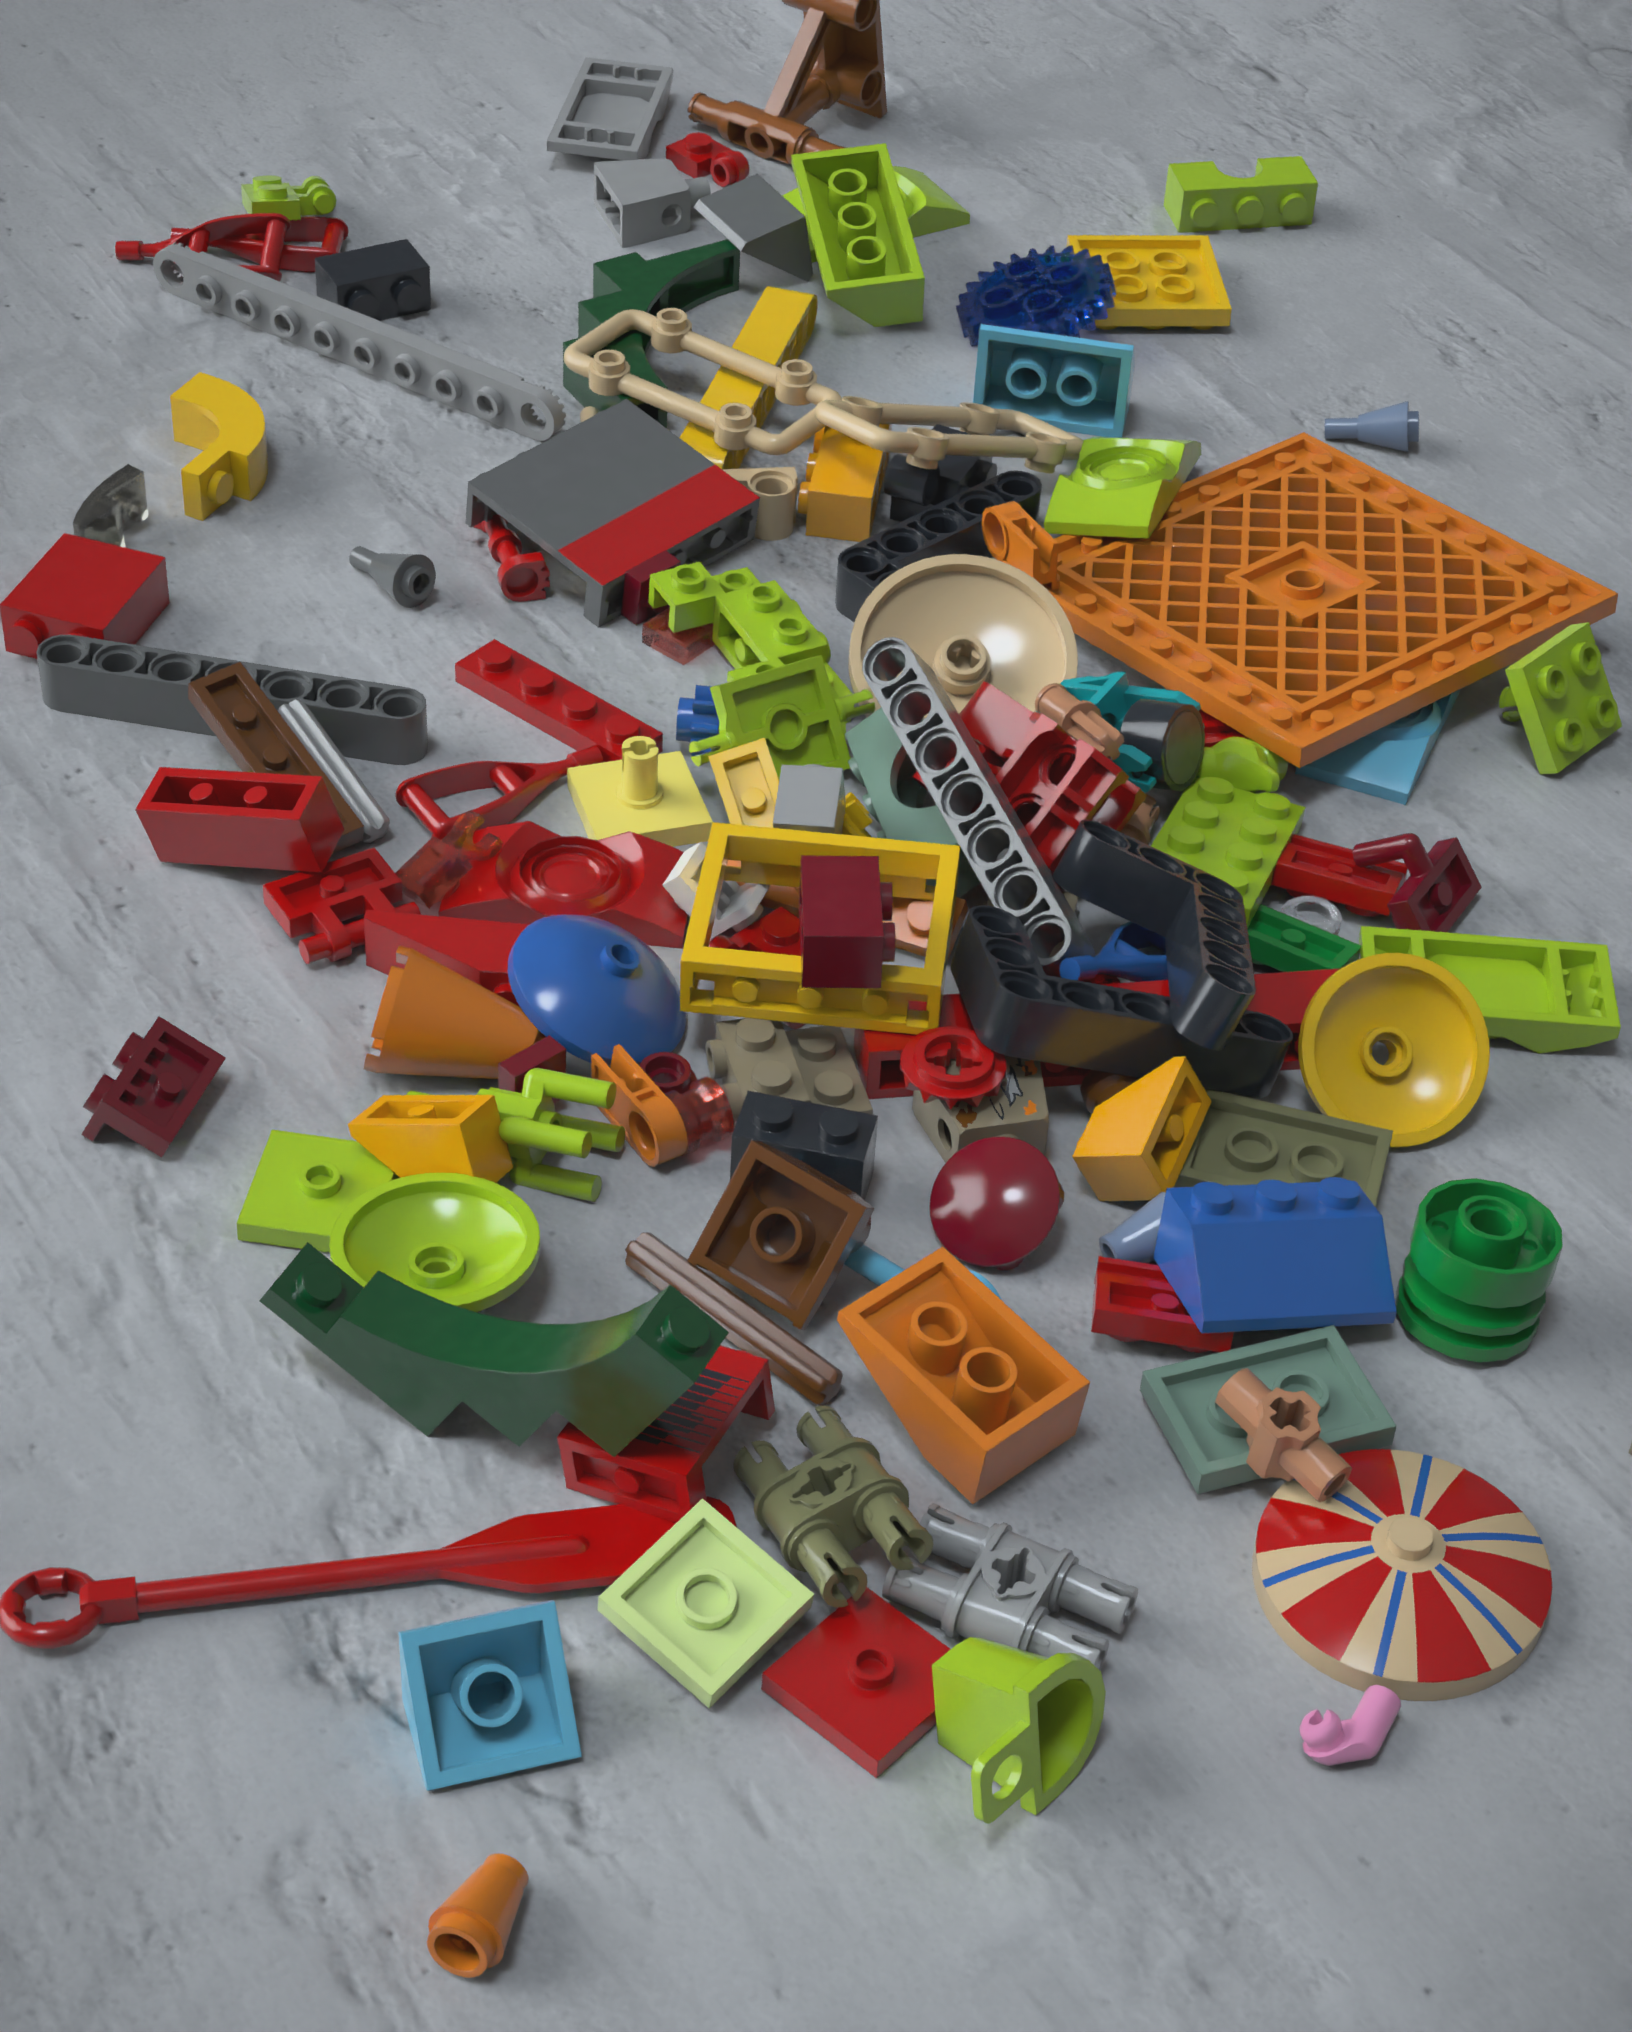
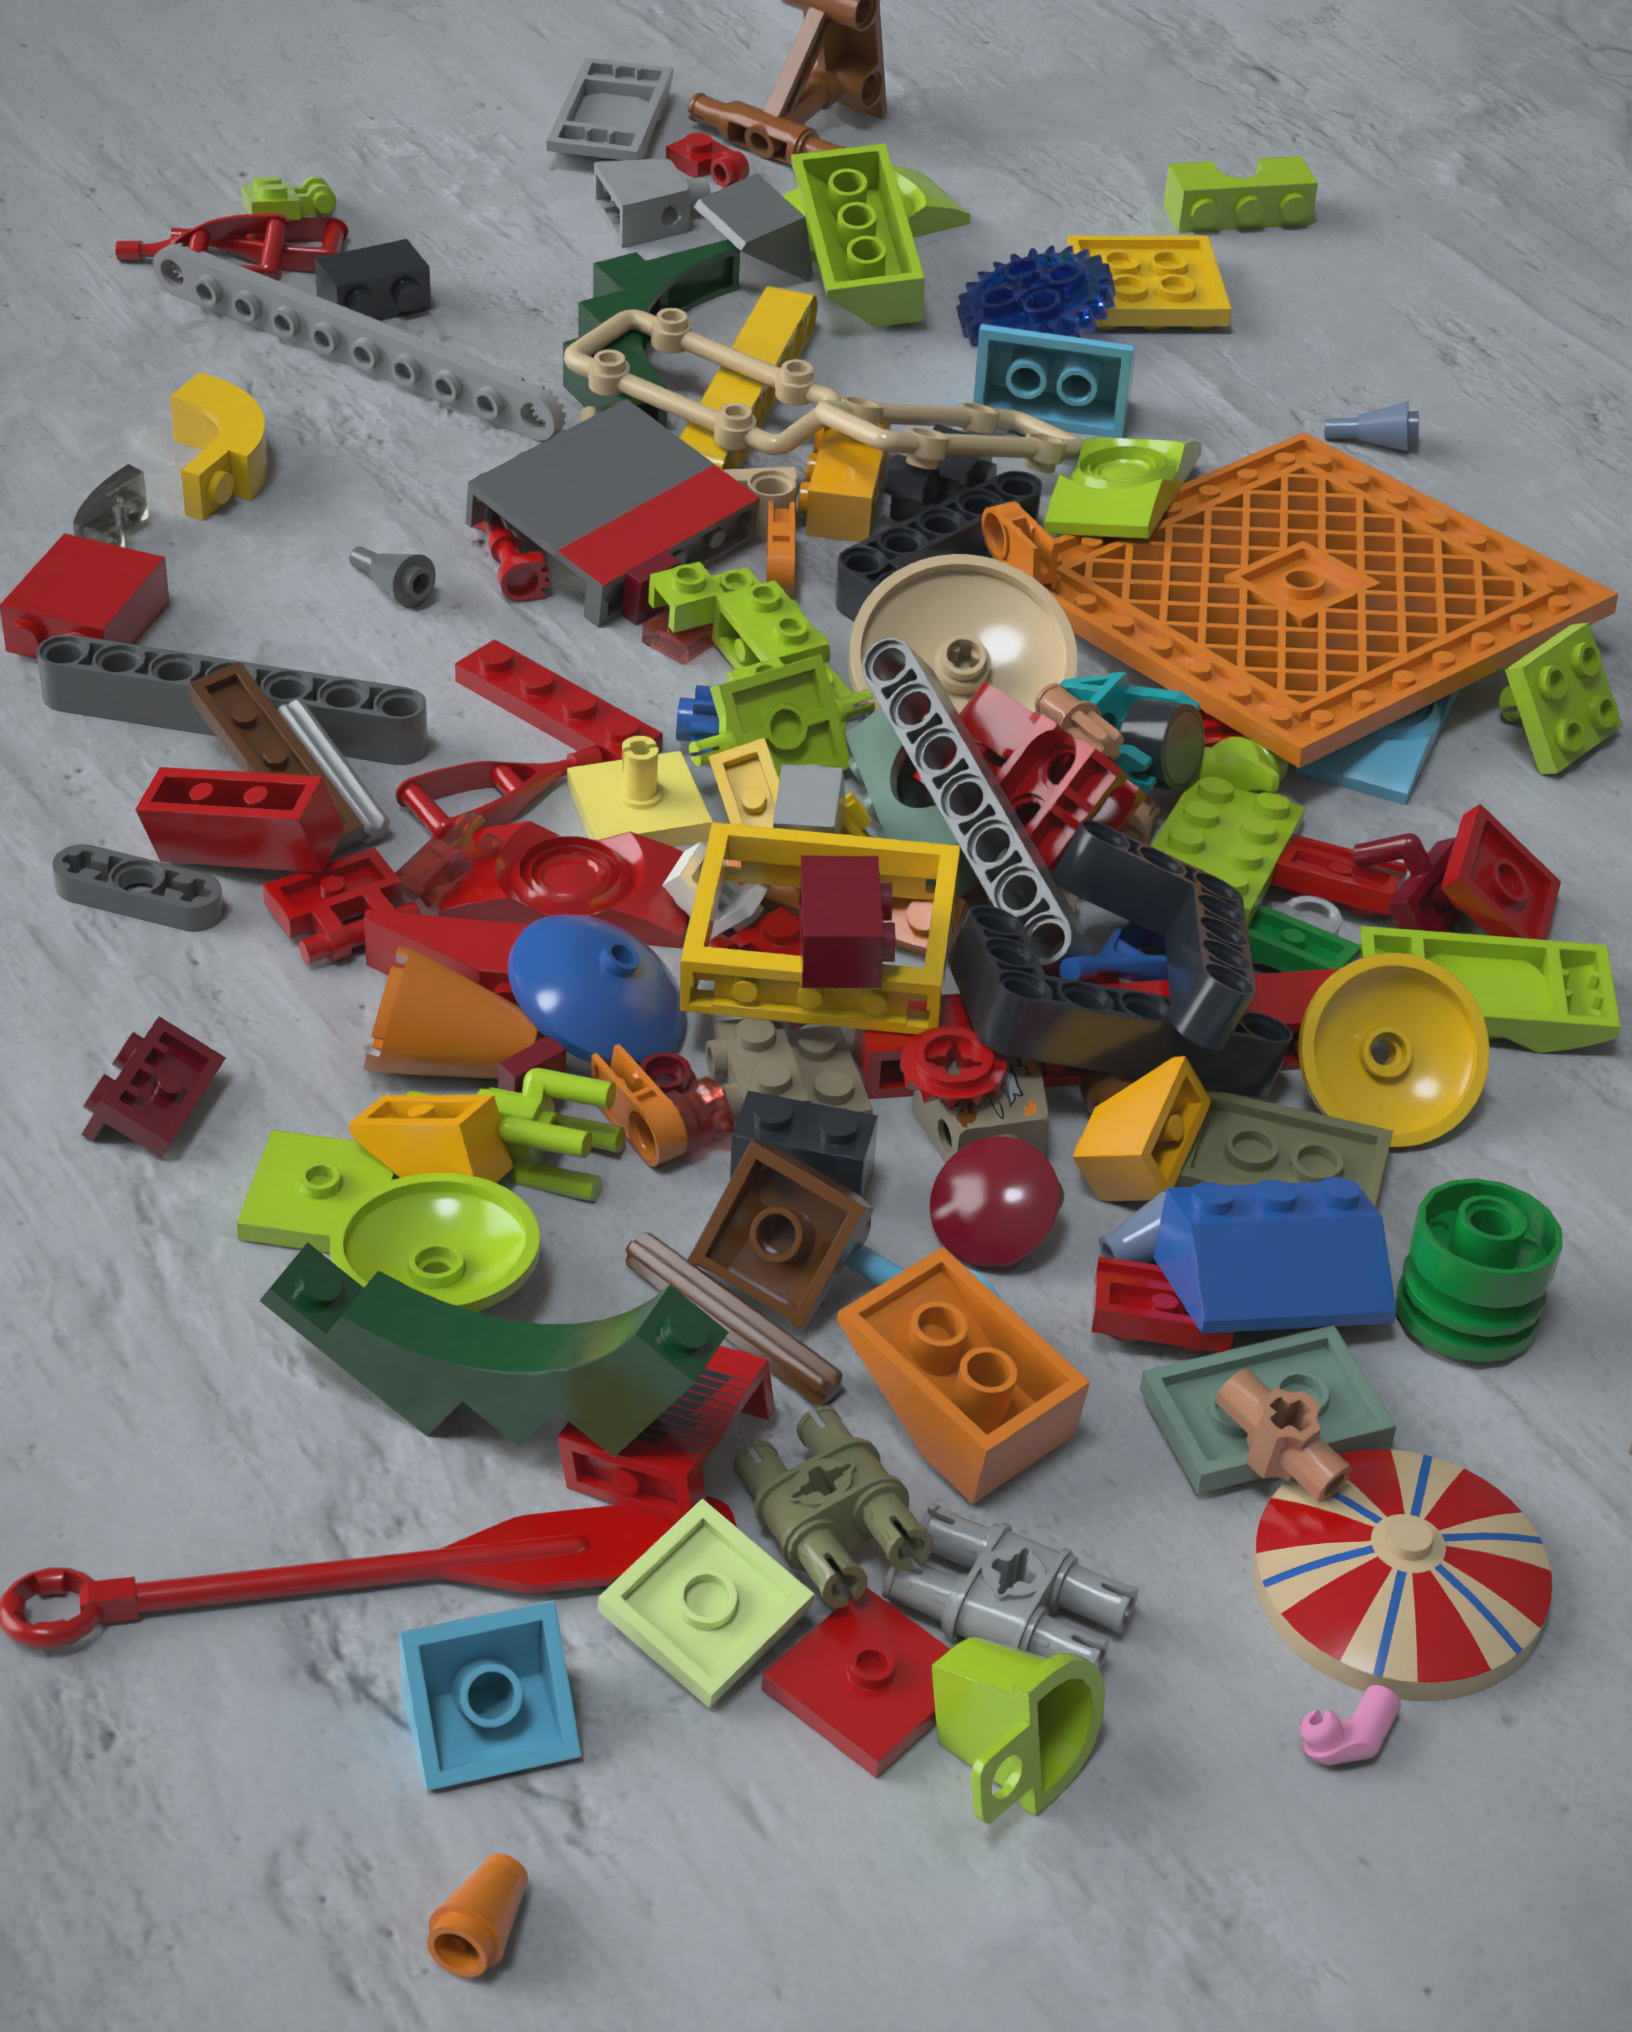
none -> dark grey beam [52,844,224,932]
none -> orange piece [766,501,795,596]
none -> red plate [1440,804,1561,940]

